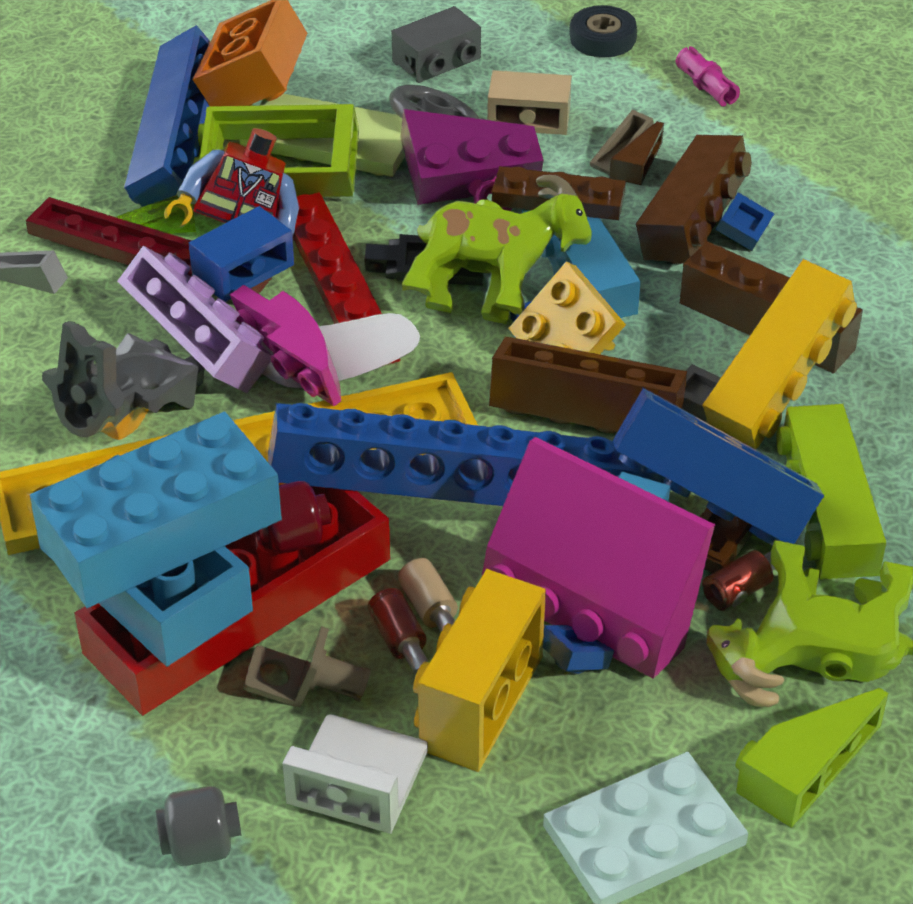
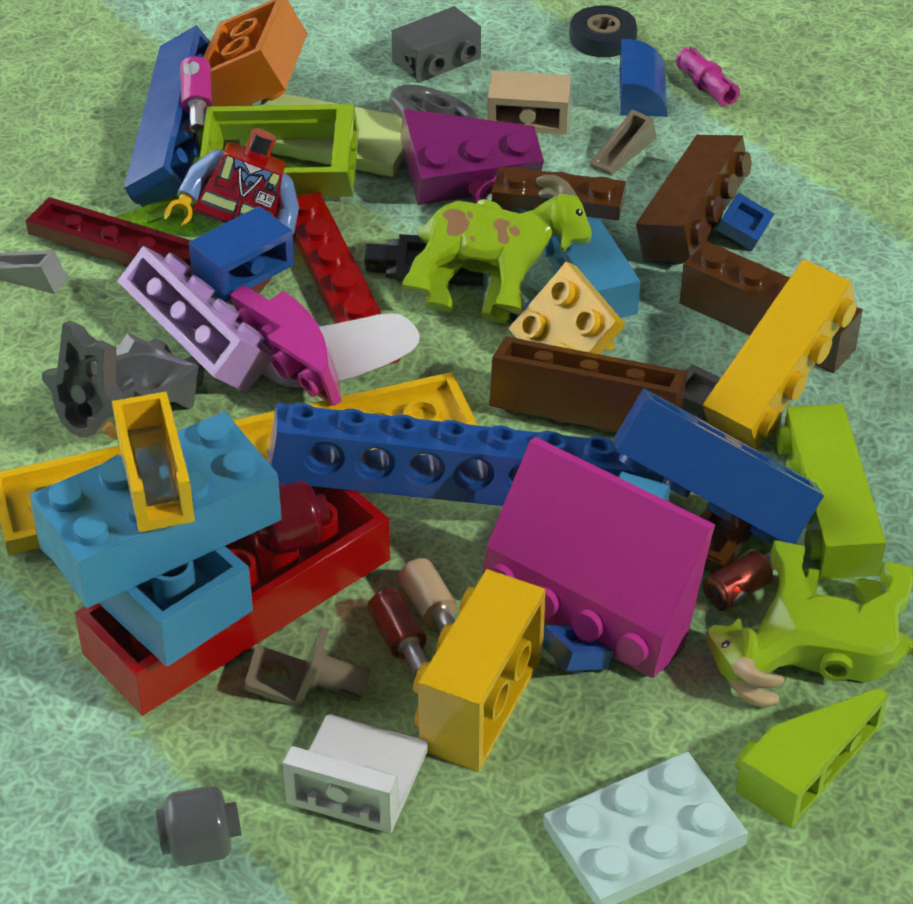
reddish brown piece [609,121,664,185] -> none
none -> yellow window [112,391,195,532]
none -> dark pink piece [180,56,212,133]
none -> blue brick [619,39,668,117]

